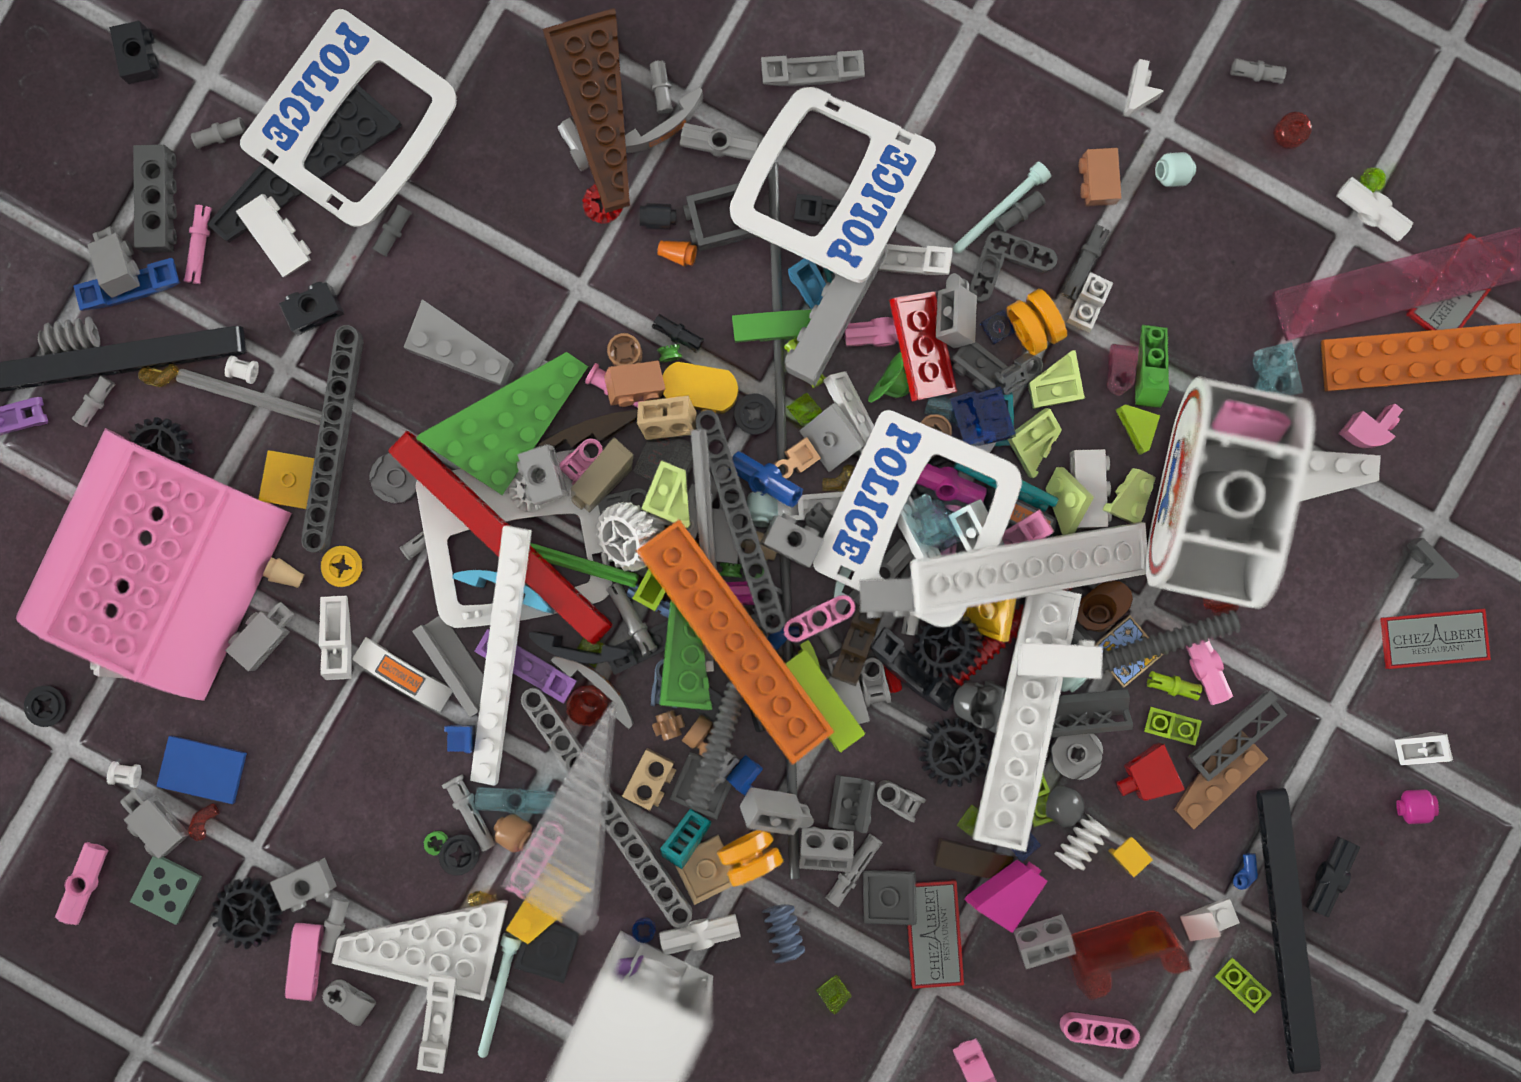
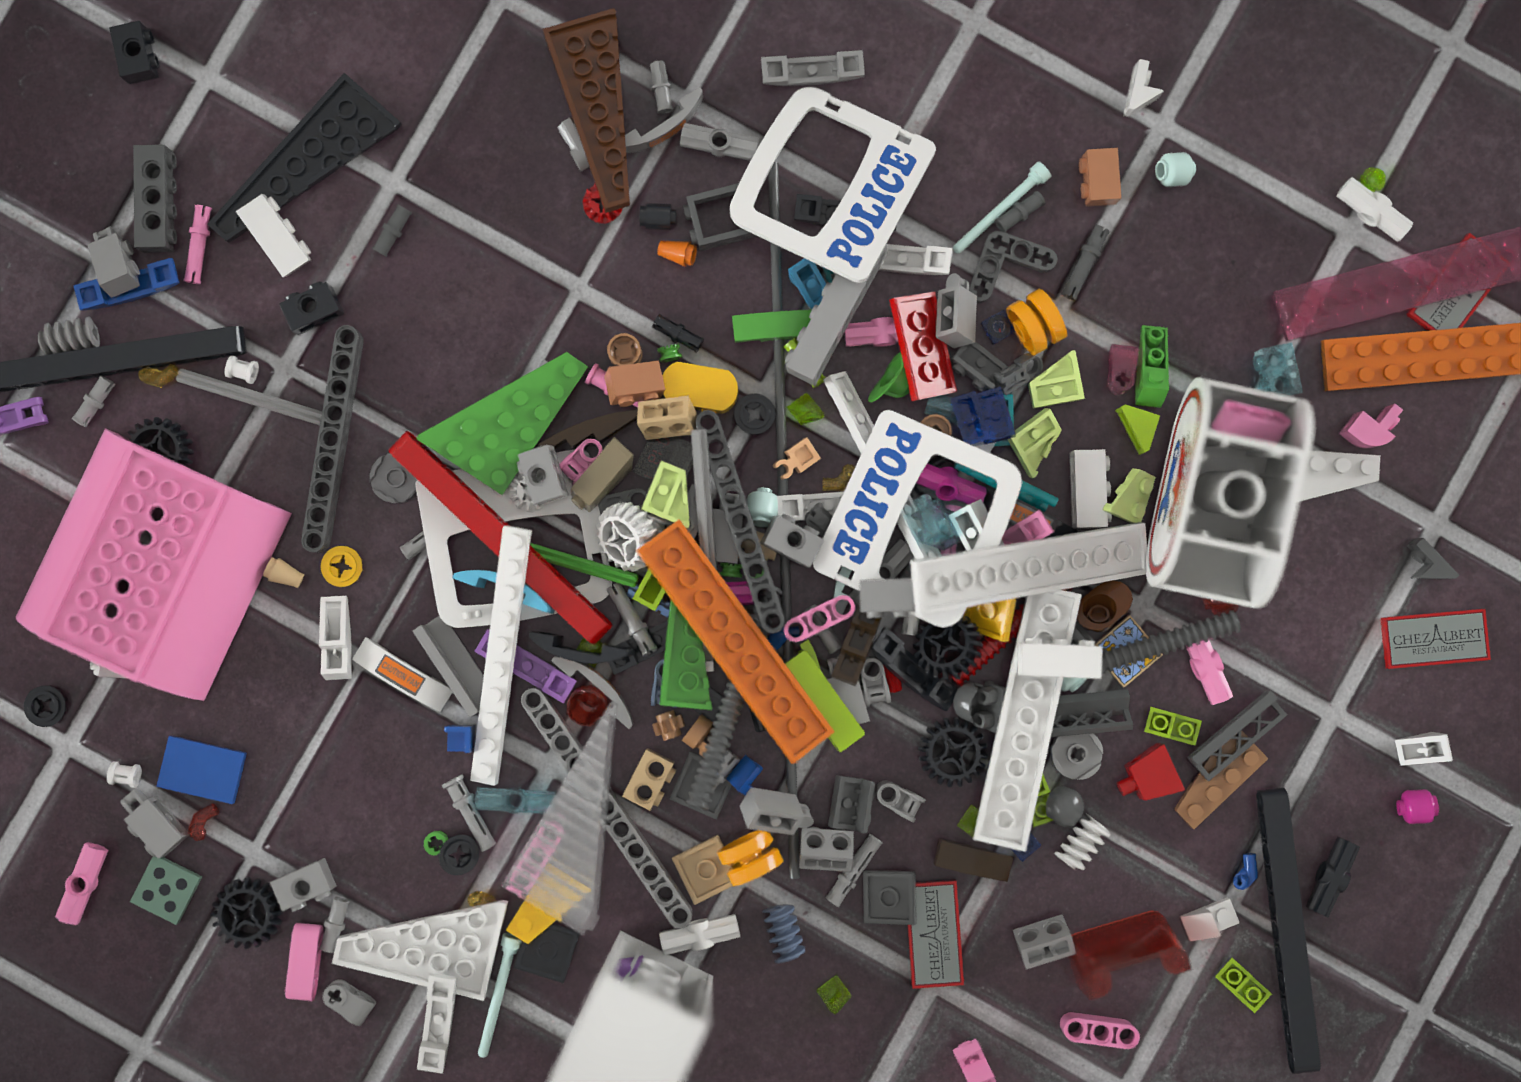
light grey pin [191,117,246,149] -> none
light grey brick [225,602,295,671] -> none
white door [240,9,457,227] -> none
yellow plate [258,450,315,509] -> none
light grey wedge [404,299,514,387] -> none
medium nougat head [494,814,534,853] -> none
clear blue bush [632,917,656,943] -> none
teal slope [660,809,712,869] -> none
blue piece [728,451,803,508] -> none
light grey plate [799,402,866,472] -> none
dark pink slope [964,860,1047,933] -> none
yellowish green wing [1046,467,1094,535] -> none
white slope [1066,272,1113,333] -> none
yellow panel [1108,837,1153,877] -> none
lime pin [1147,671,1202,701] -> none
light grey pin [1231,58,1286,84] -> none
clear red head [1274,112,1312,149] -> none

